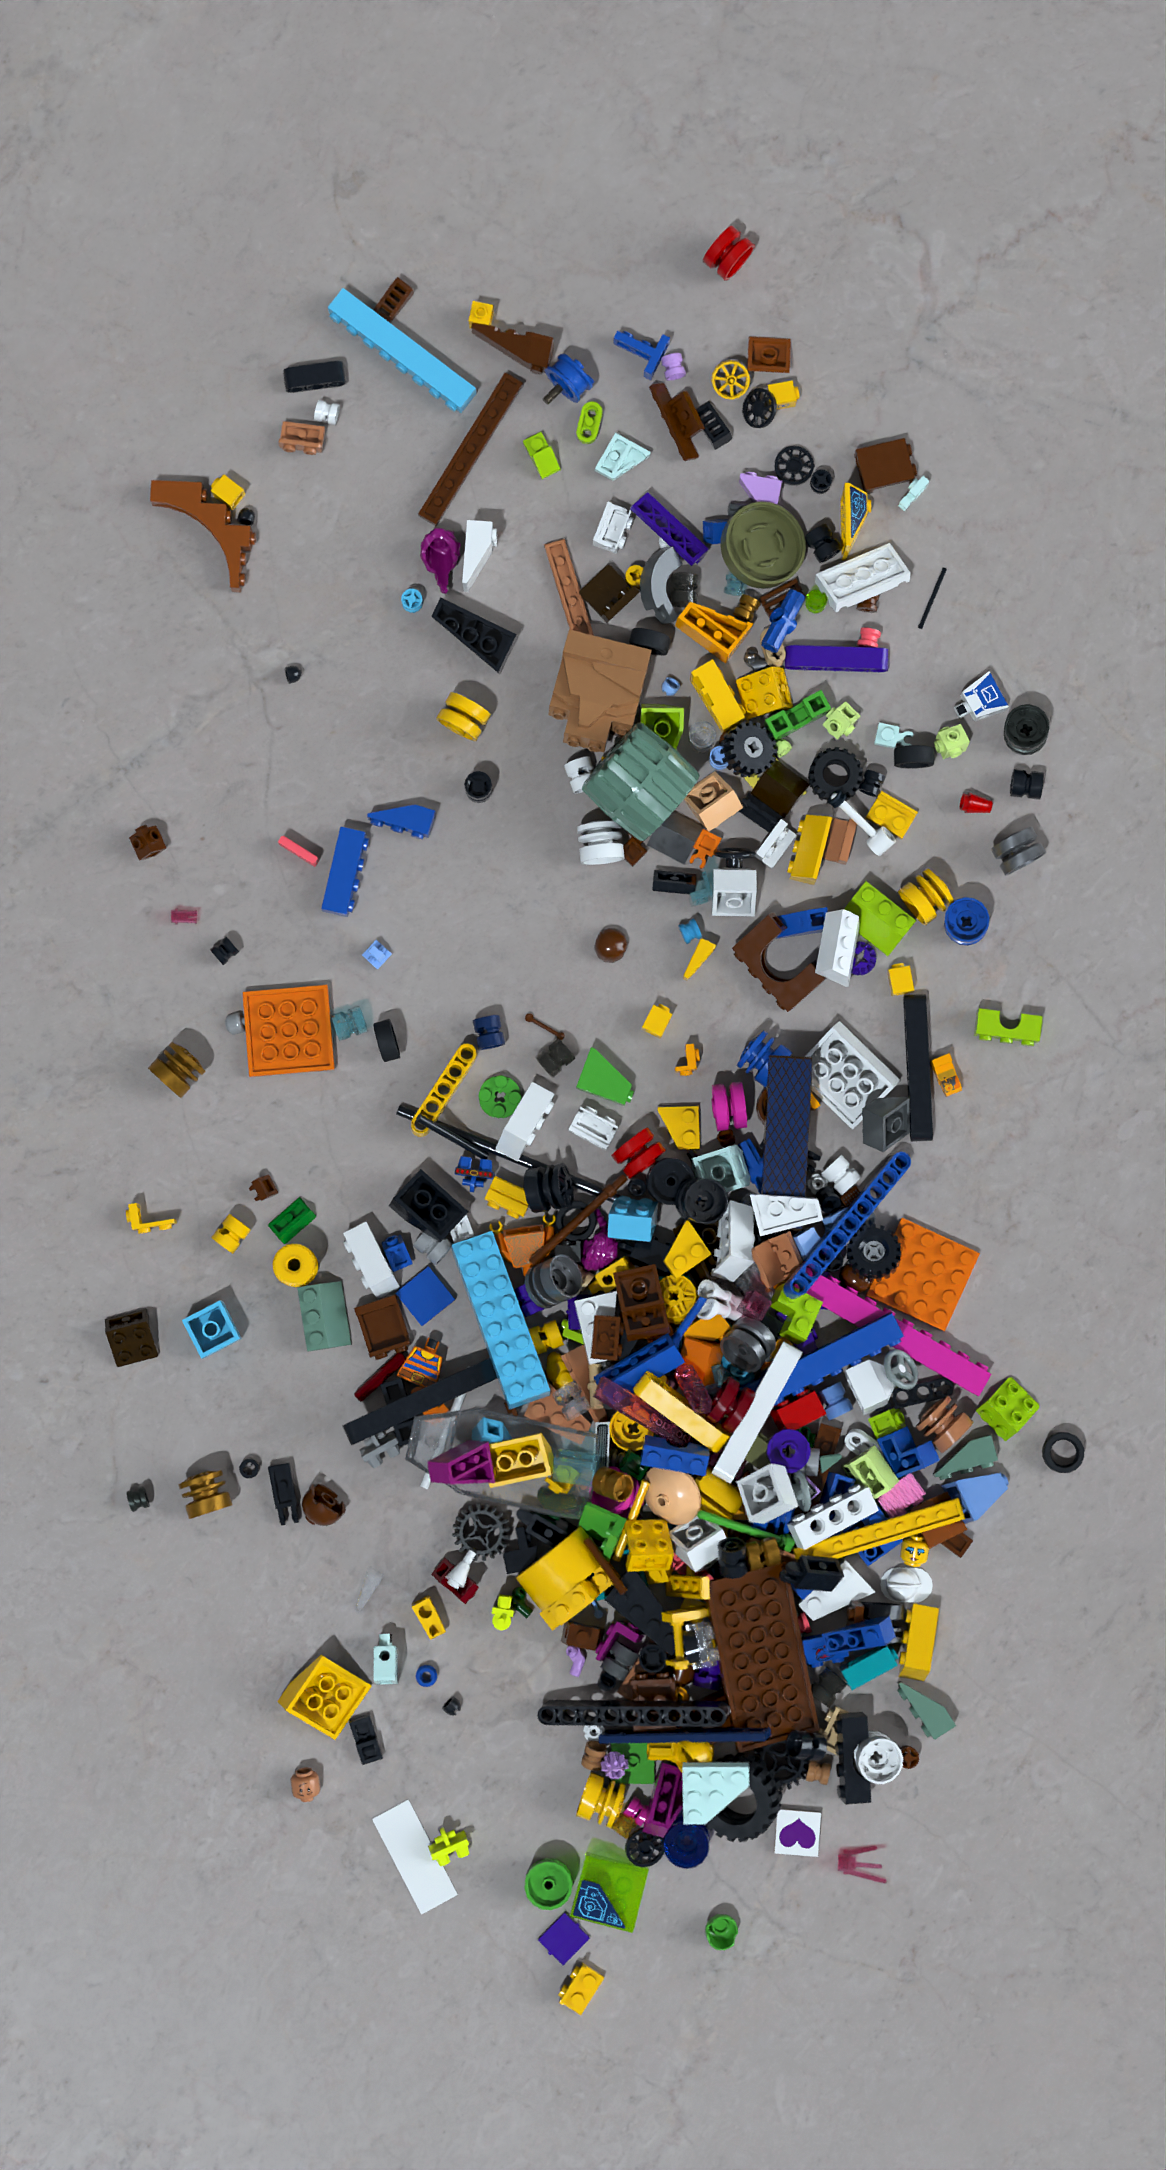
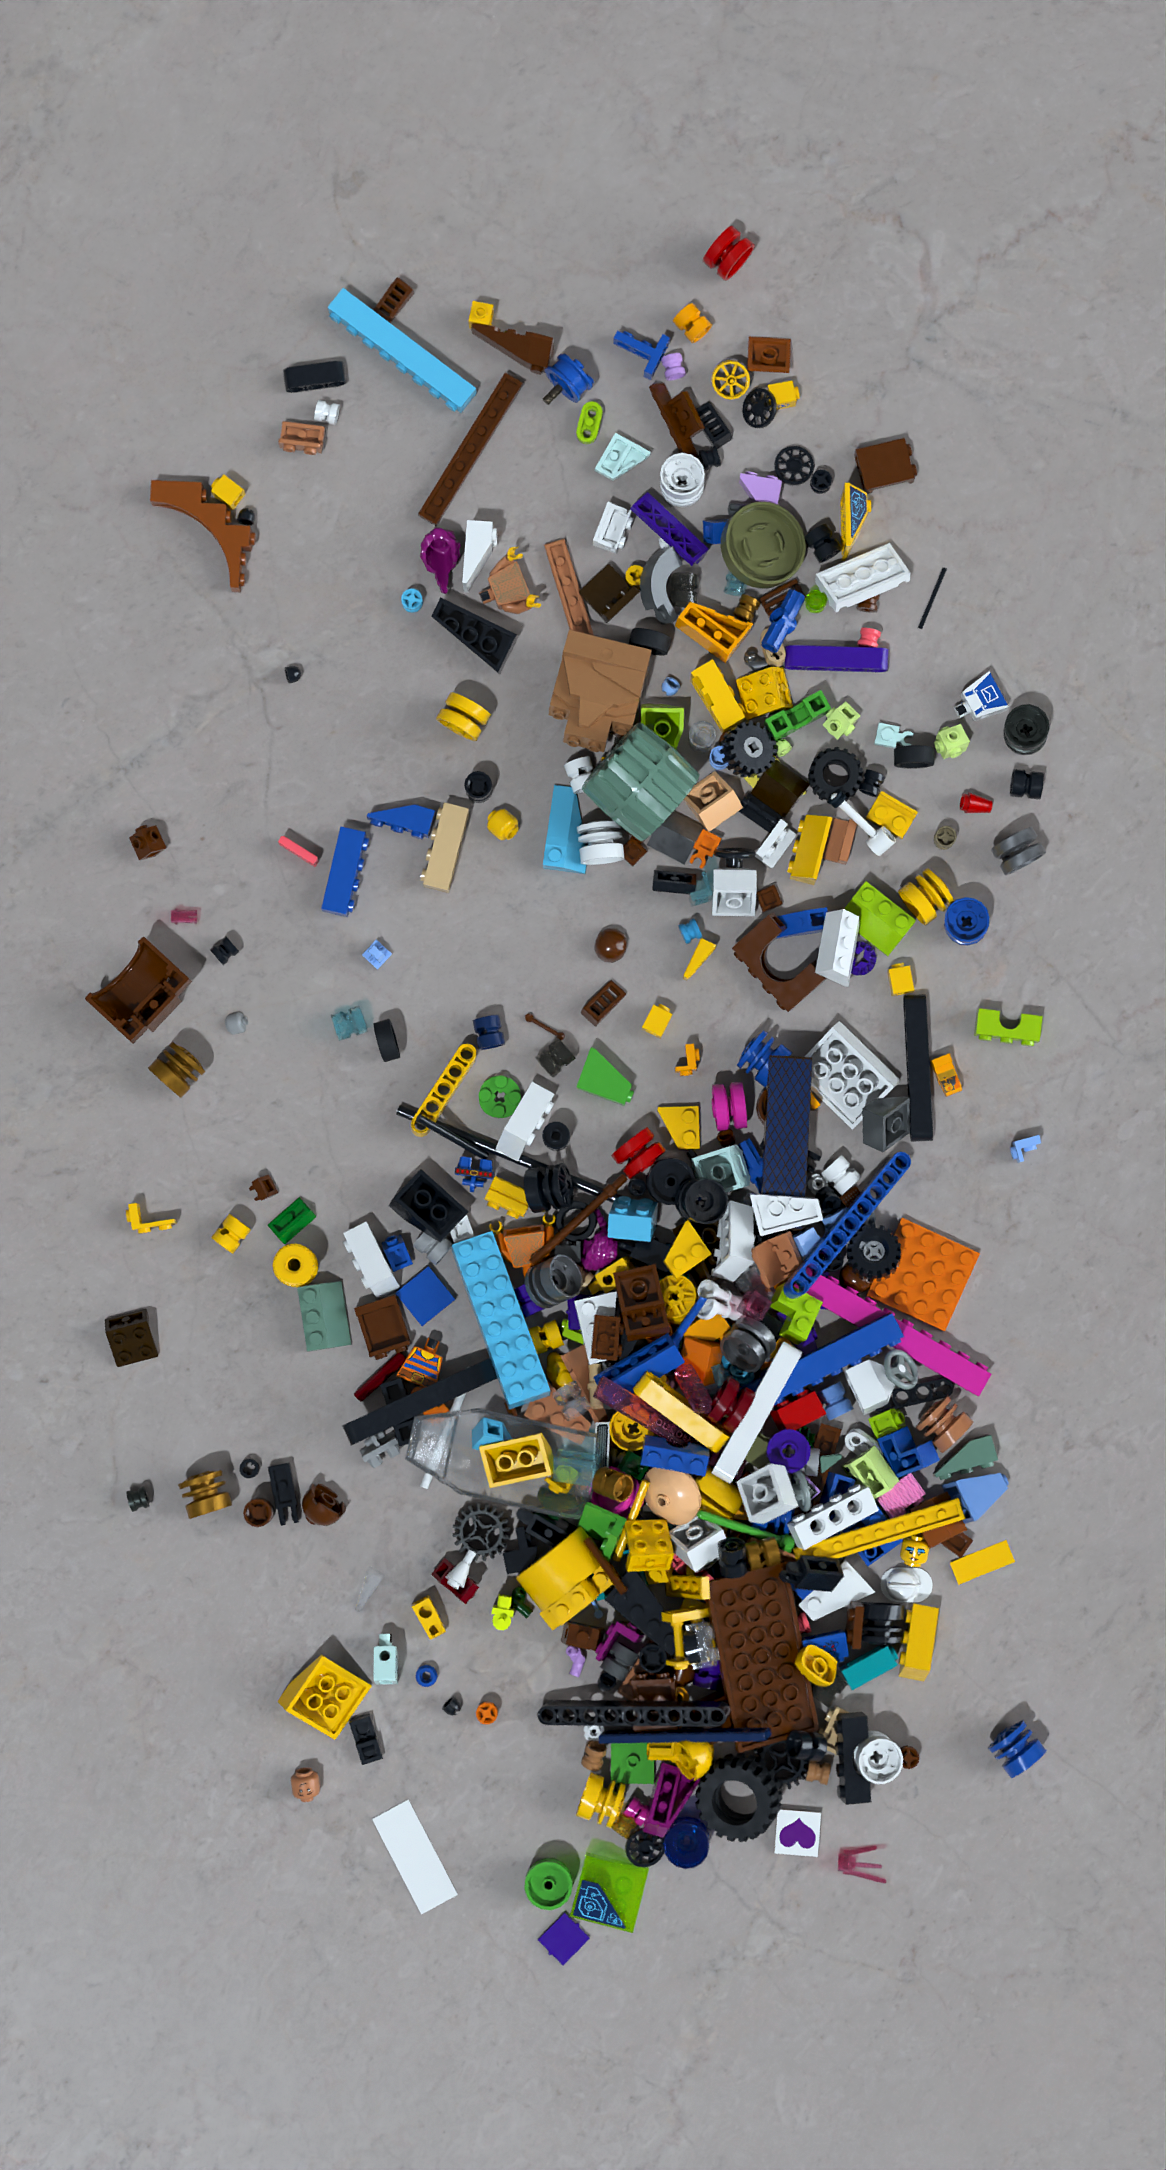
medium azure brick [182,1300,242,1359] -> none
orange plate [242,985,335,1077] -> none
magenta wedge [427,1440,495,1484] -> none
neon yellow hips [428,1827,469,1867] -> none
lime slope [523,432,561,480] -> none
yellow bracket [558,1962,604,2015] -> none
white hinge [568,1106,618,1151] -> none
lavender gear [601,1751,629,1779] -> none
light aqua plate [683,1762,749,1824] -> none
bright green hair [705,1914,738,1951] -> none
blue slope [822,1616,896,1655] -> none
sand green slope [897,1681,956,1740] -> none
light aqua plate [898,476,929,511] -> none
lime bracket [975,1377,1039,1442] -> none
black tyre [1042,1432,1084,1473] -> none
none -> reddish brown piece [85,937,192,1044]
none -> reddish brown wheel [243,1498,274,1527]
none -> tan brick [420,802,469,893]
none -> orange wheel [476,1701,498,1725]
none -> nougat torso [479,547,541,614]
none -> yellow head [487,809,519,840]
none -> black wheel [542,1122,570,1151]
none -> medium azure wedge [543,785,586,874]
none -> reddish brown slope [581,980,626,1027]
none -> white wheel [660,453,705,507]
none -> light orange wheel [673,303,712,344]
none -> black wheel [699,446,721,471]
none -> reddish brown tile [756,885,783,913]
none -> yellow piece [795,1645,838,1687]
none -> dark tan wheel [933,826,957,850]
none -> yellow sticker [950,1540,1015,1585]
none -> blue wheel [988,1720,1046,1778]
none -> light blue bracket [1010,1135,1041,1163]

